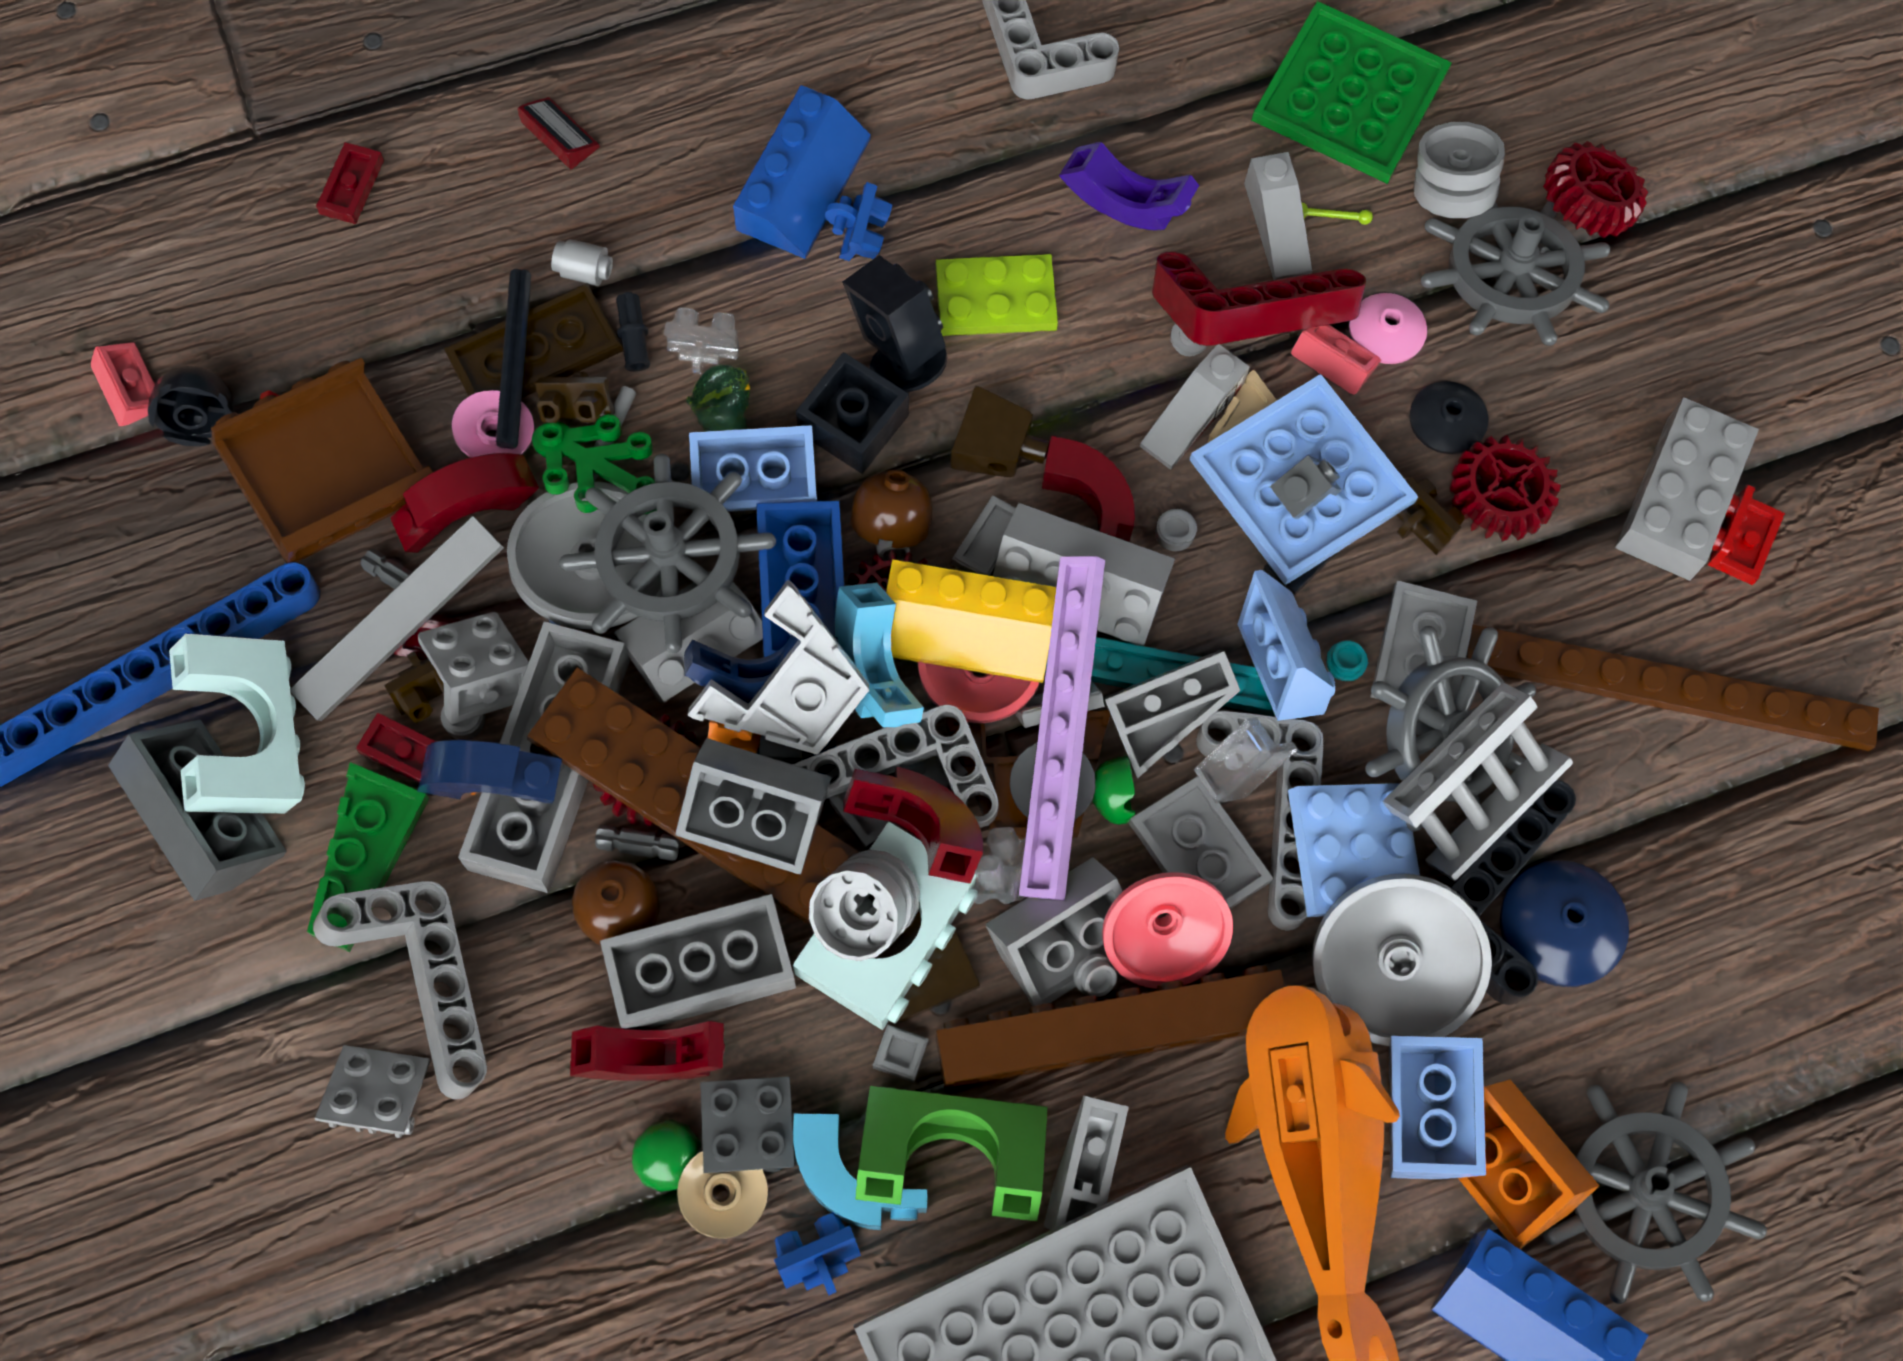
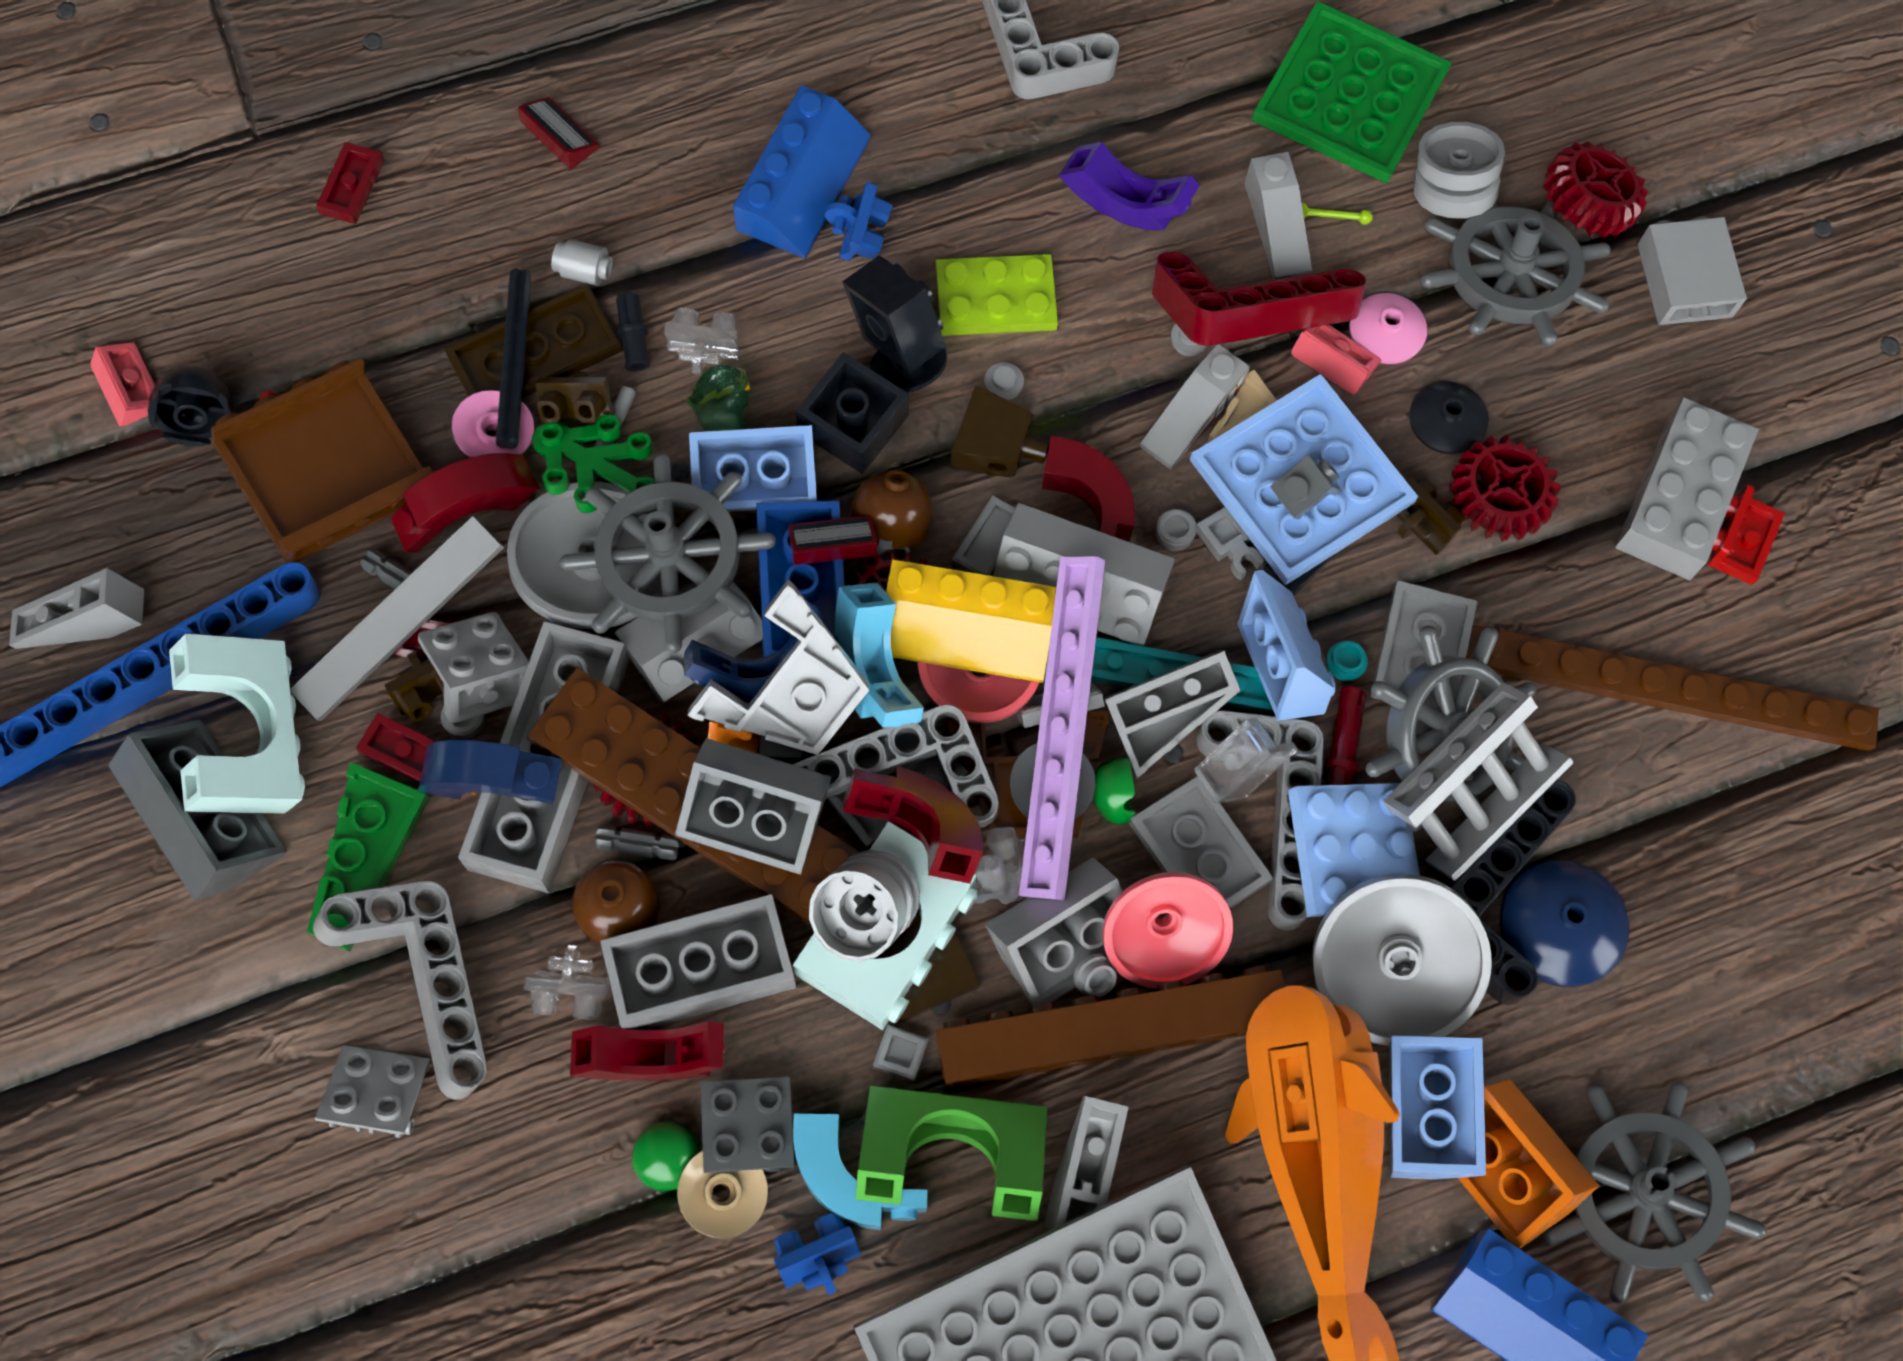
none -> light grey slope [9,568,144,649]
none -> clear hips [524,945,611,1020]
none -> slope [788,515,878,565]
none -> light grey plate [984,362,1024,401]
none -> light grey plate [1196,507,1264,580]
none -> dark red pin [1324,686,1367,785]
none -> light grey brick [1637,216,1747,325]

